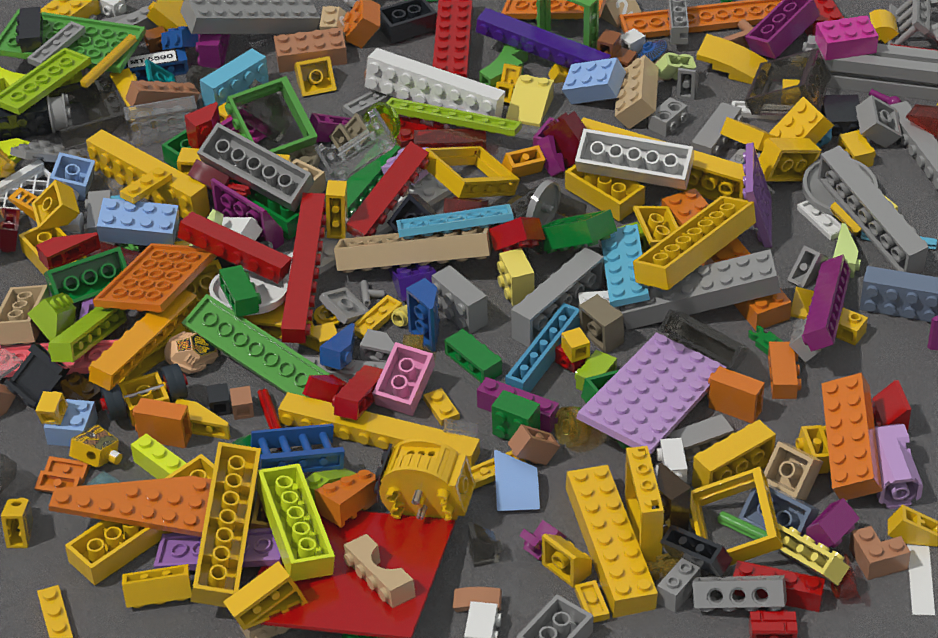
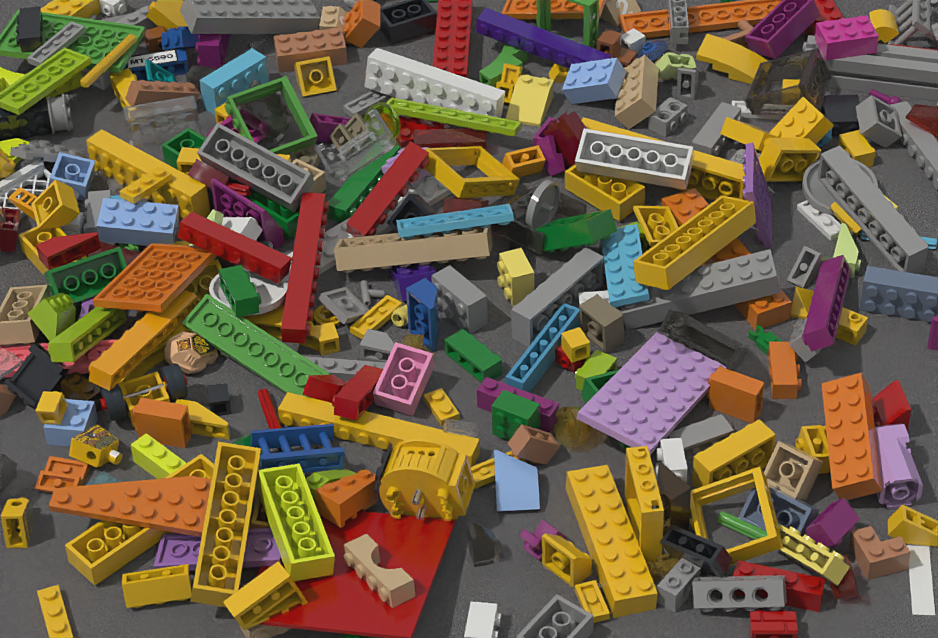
clear smoke windscreen [46,75,128,148] -> none
red slope [185,102,221,149] -> none
nougat brick [230,386,254,420] -> none
blue slope [320,323,355,370] -> none
yellow brick [326,180,348,239] -> none
nougat slope [453,587,502,612] -> none
red brick [489,217,545,252] -> none

